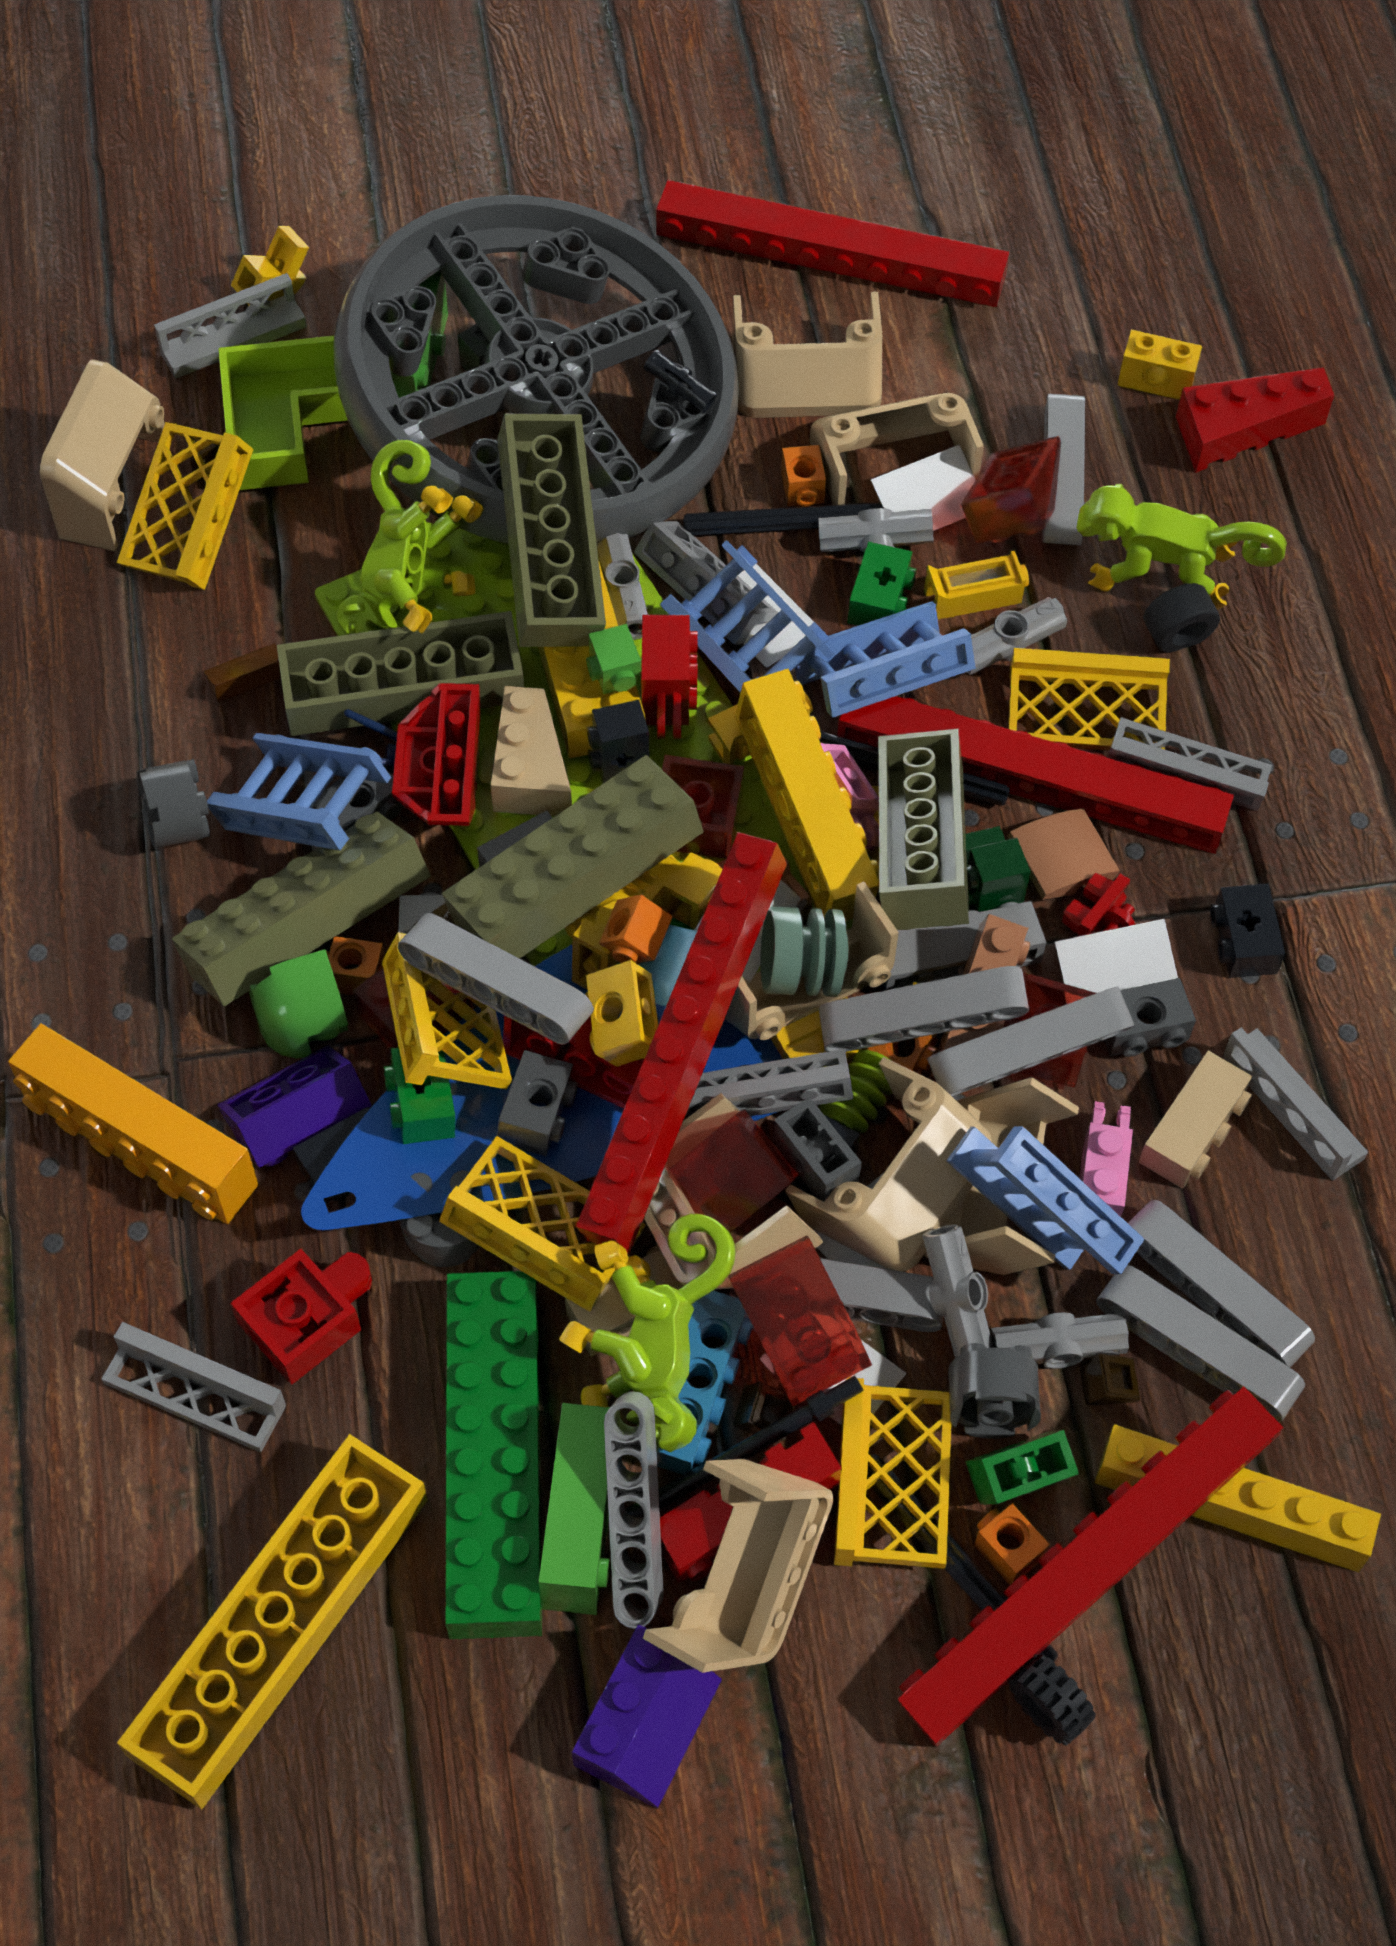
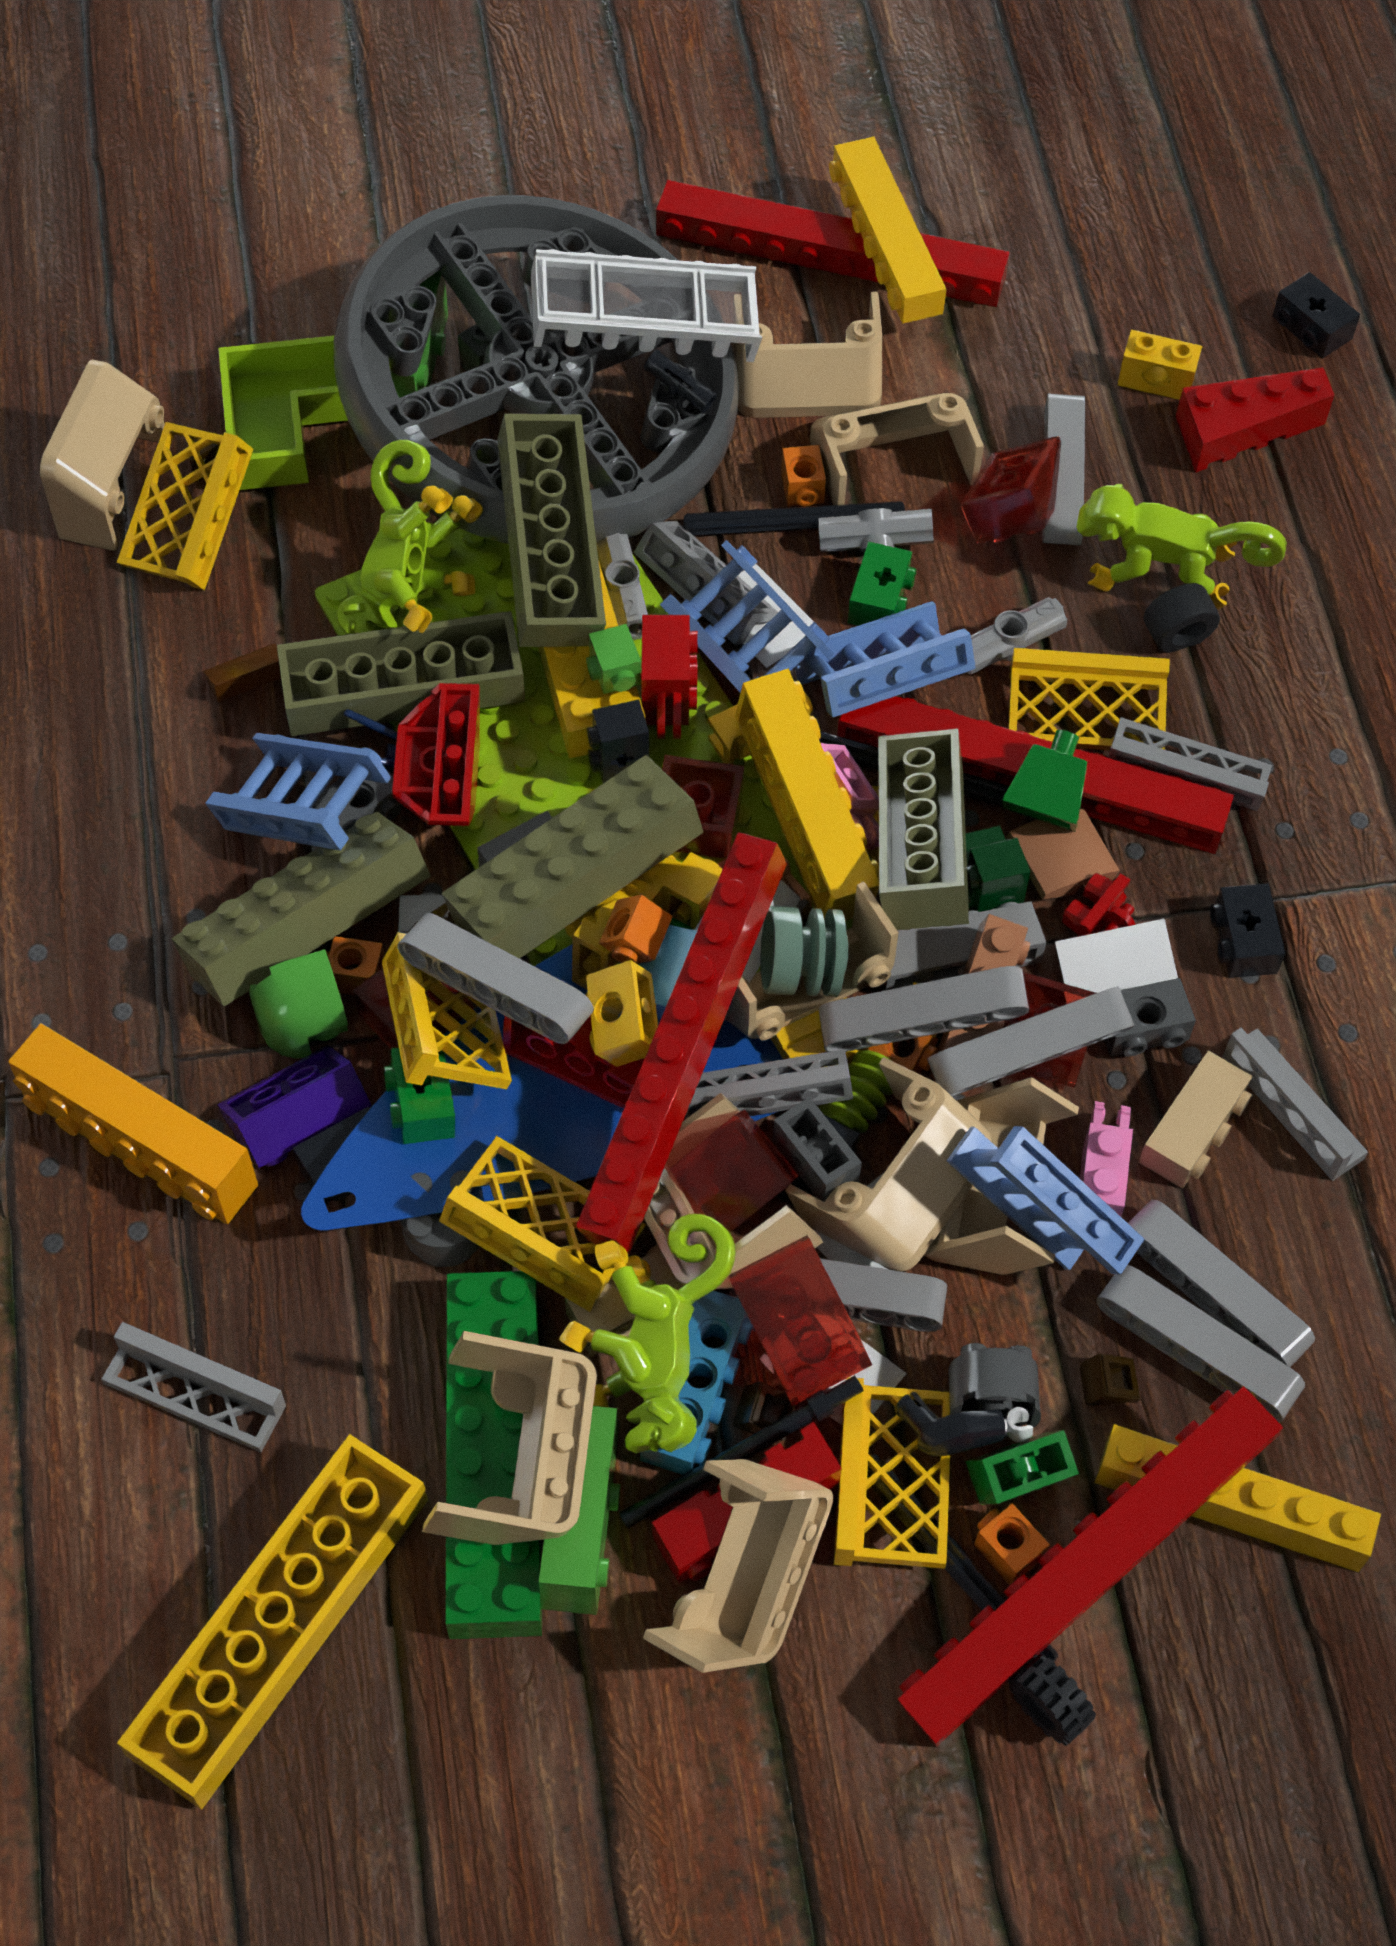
dark grey brick [136,759,210,848] -> none
light grey fence [154,273,307,379] -> none
red brick [230,1249,372,1385] -> none
yellow brick [231,226,309,305] -> none
tan wedge [491,686,572,816] -> none
dark grey brick [497,1050,578,1157] -> none
dark purple slope [572,1624,722,1809] -> none
light grey beam [604,1391,664,1629] -> none
white sticker [871,444,988,531] -> none
light grey piece [922,1224,994,1358] -> none
yellow window [924,550,1029,620] -> none
light grey piece [990,1312,1129,1369] -> none
none -> tan windscreen [422,1331,597,1545]
none -> white window [531,249,762,362]
none -> yellow brick [829,137,946,324]
none -> black arm [894,1392,1033,1457]
none -> green torso [1003,730,1087,832]
none -> black brick [1272,272,1360,359]

